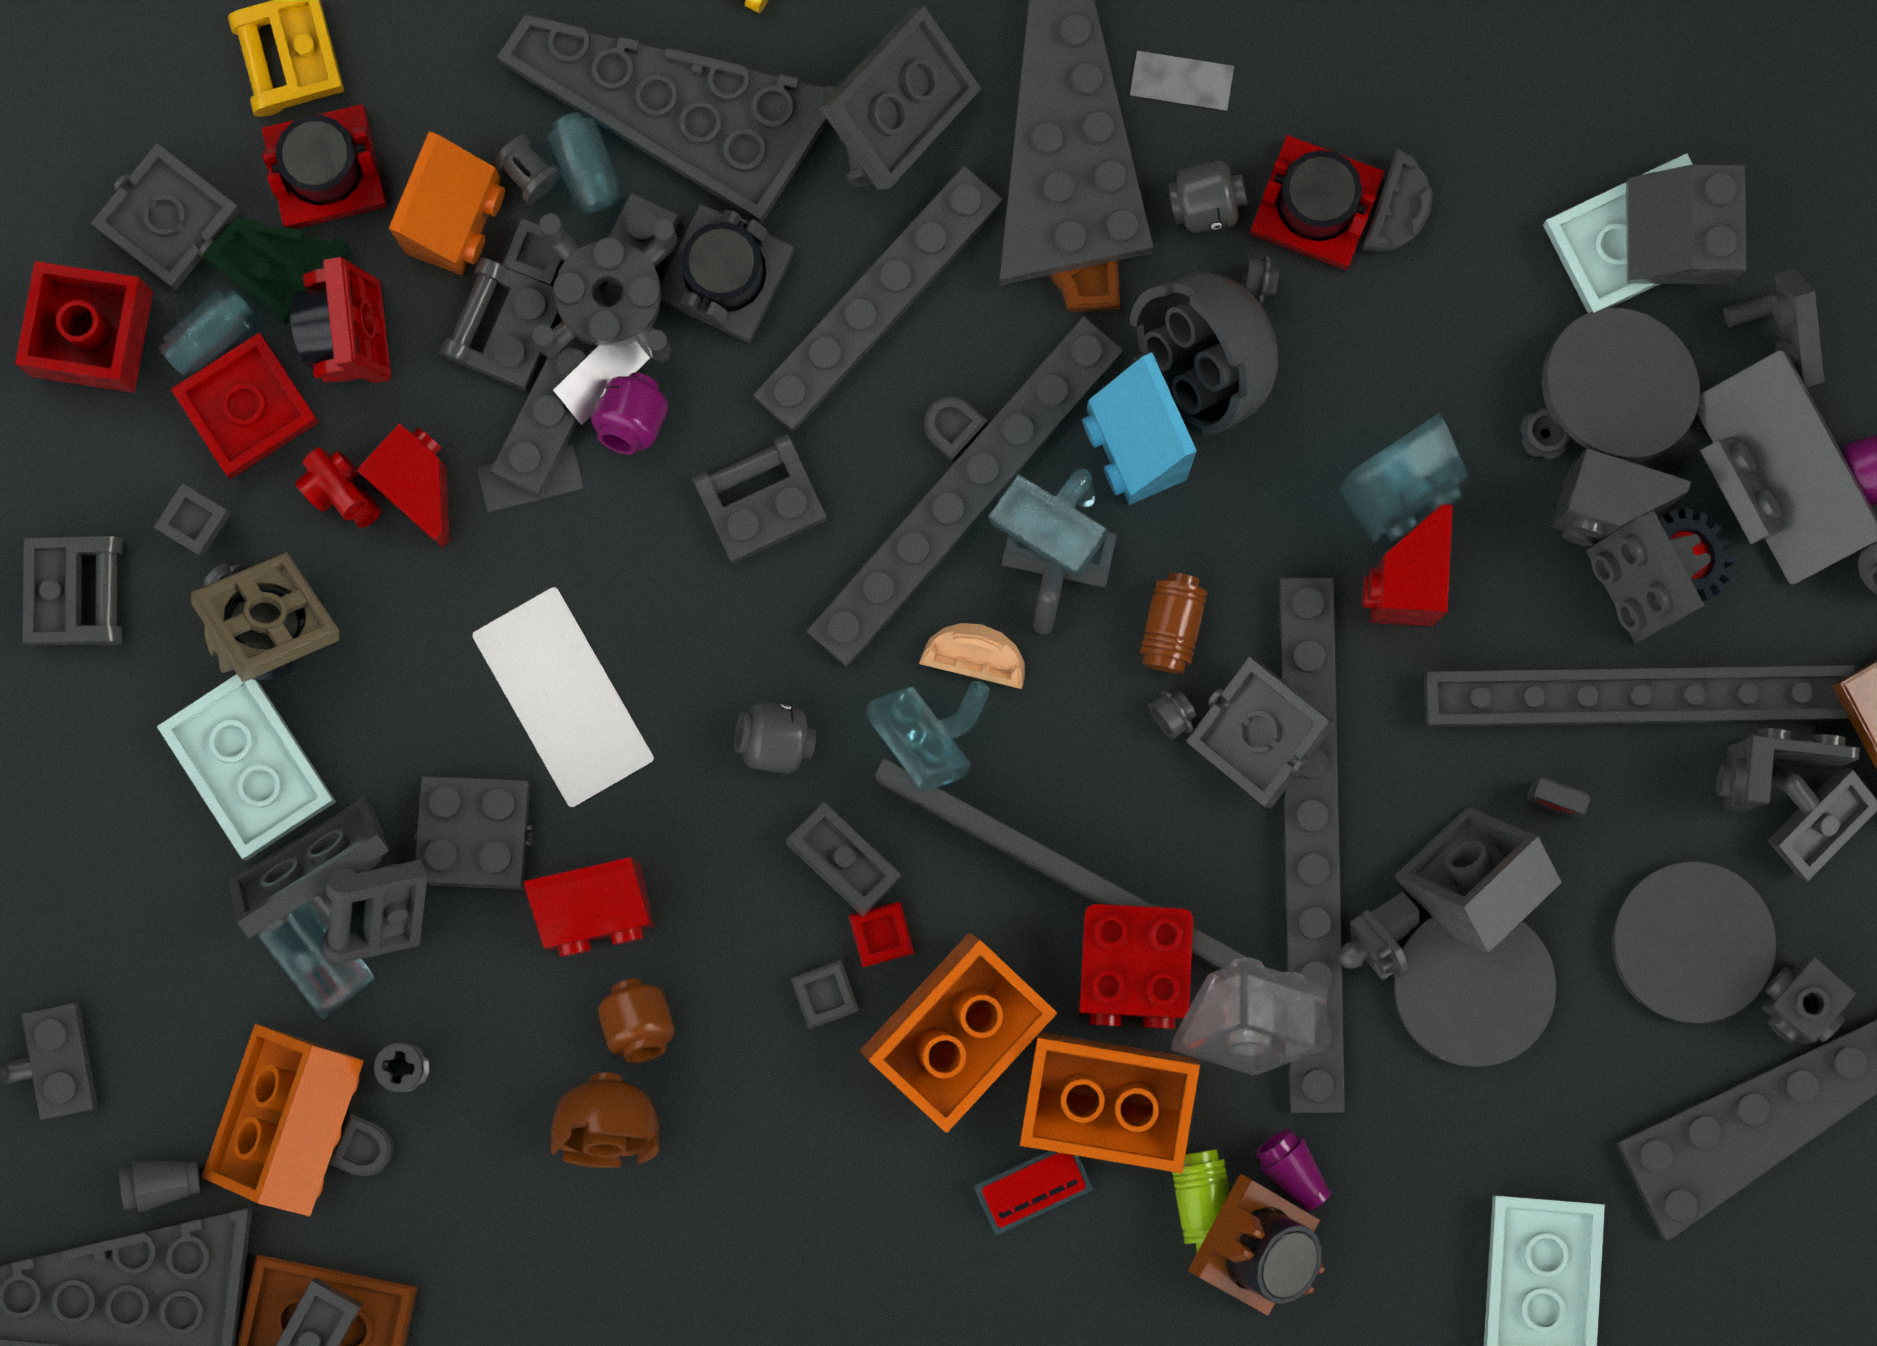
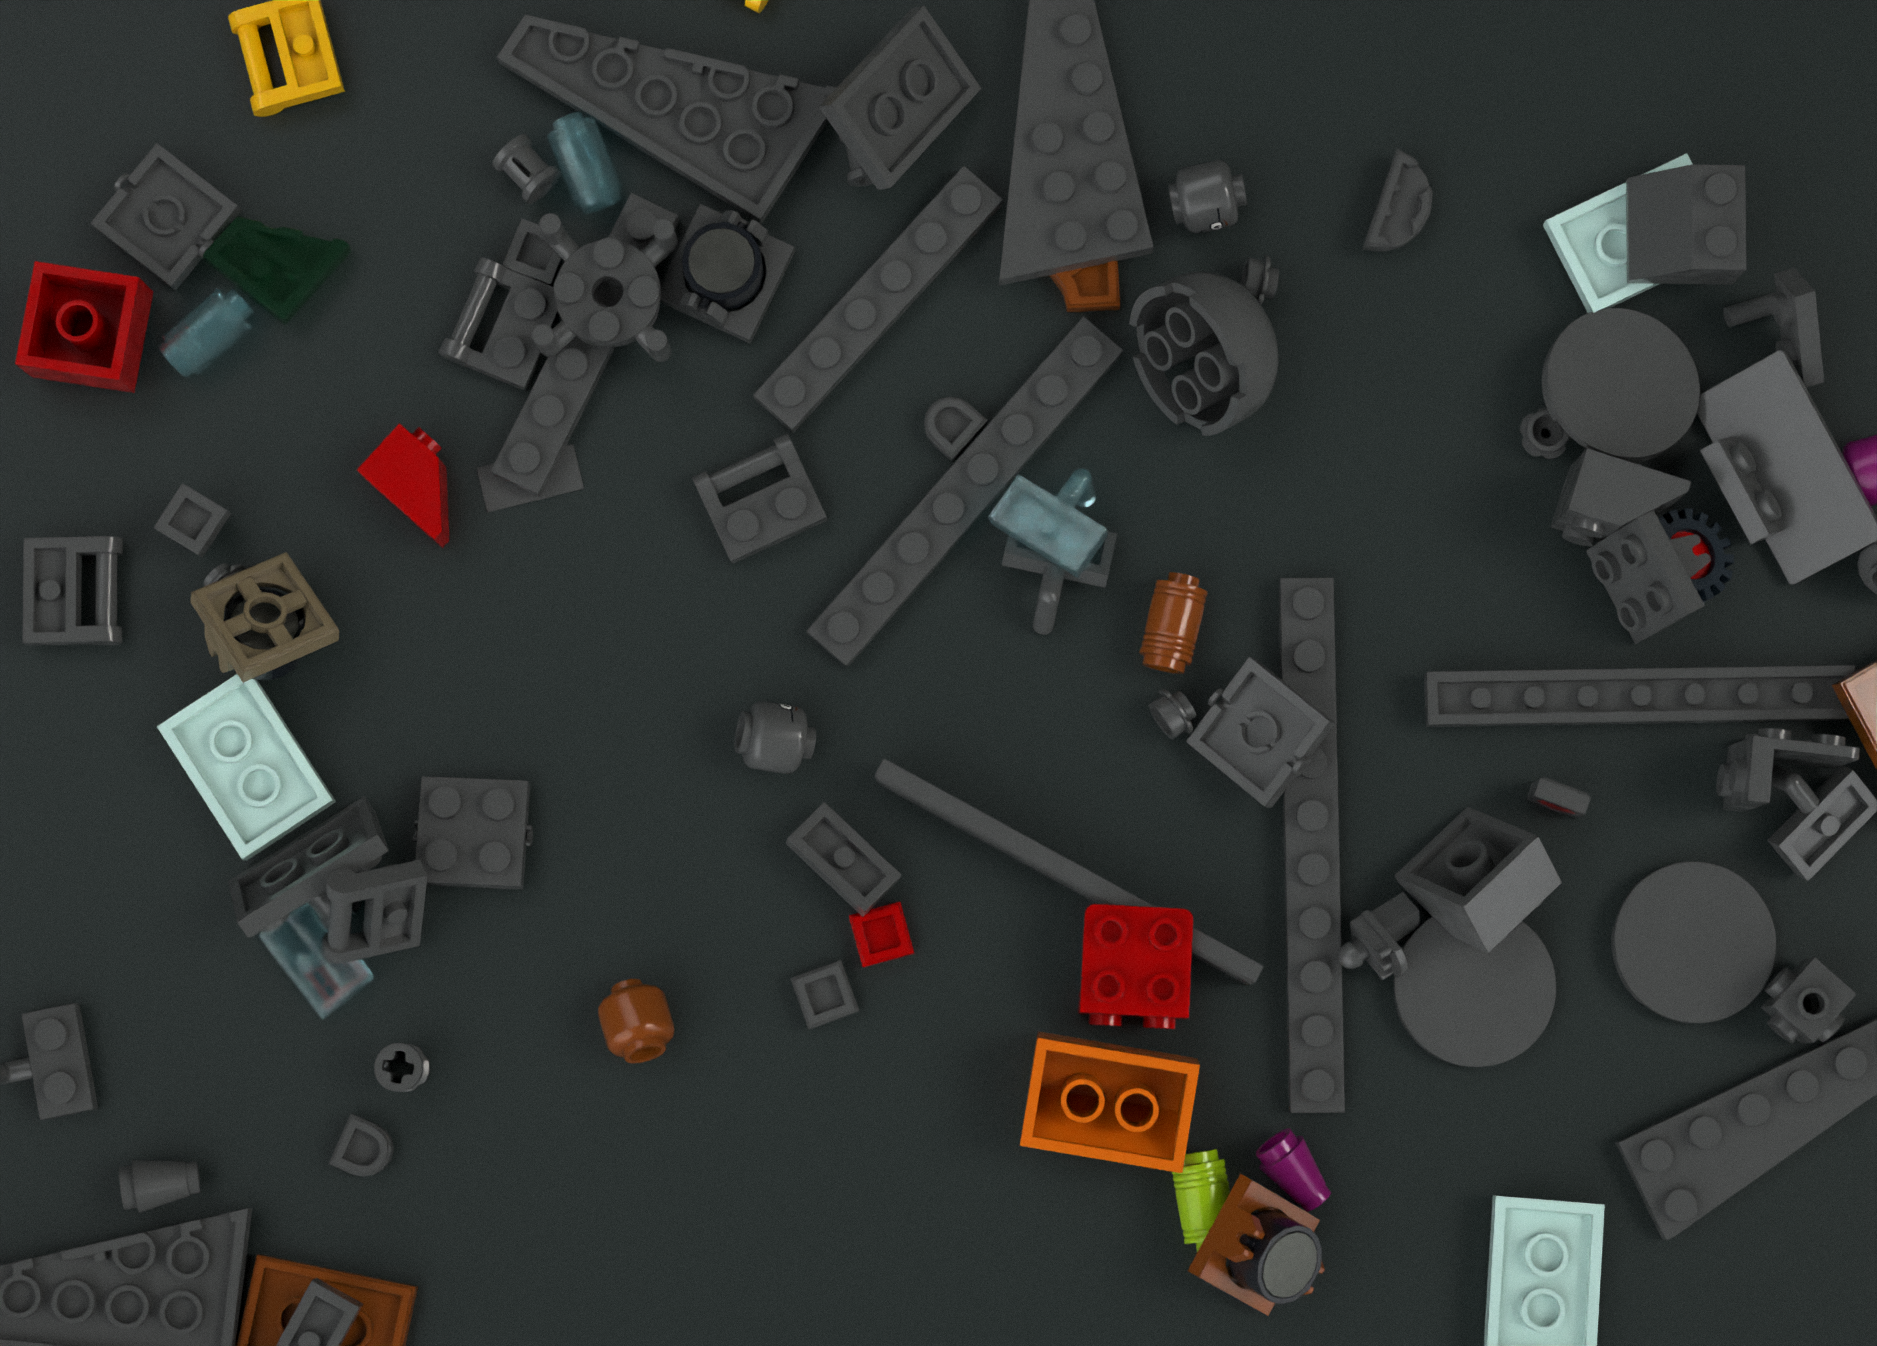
red plate [171,332,319,479] -> none
orange slope [201,1023,364,1216] -> none
piece [261,104,388,231] -> none
red piece [290,257,391,383] -> none
red plate [295,447,382,528] -> none
orange slope [389,131,505,276] -> none
white sticker [472,587,654,807] -> none
red slope [524,857,654,958] -> none
dark orange cylinder [550,1072,659,1168] -> none
flat silver sticker [553,341,650,425] -> none
magenta head [591,373,669,455] -> none
orange slope [860,933,1057,1133] -> none
clear light blue plate [865,681,990,792] -> none
light nougat plate [919,623,1025,689] -> none
red slope [973,1151,1094,1235] -> none
medium azure slope [1082,352,1197,505] -> none
flat silver sticker [1130,51,1234,111] -> none
clear slope [1172,958,1327,1076] -> none
piece [1249,135,1385,271] -> none
clear light blue slope [1339,413,1468,543] -> none
red slope [1362,504,1453,627] -> none

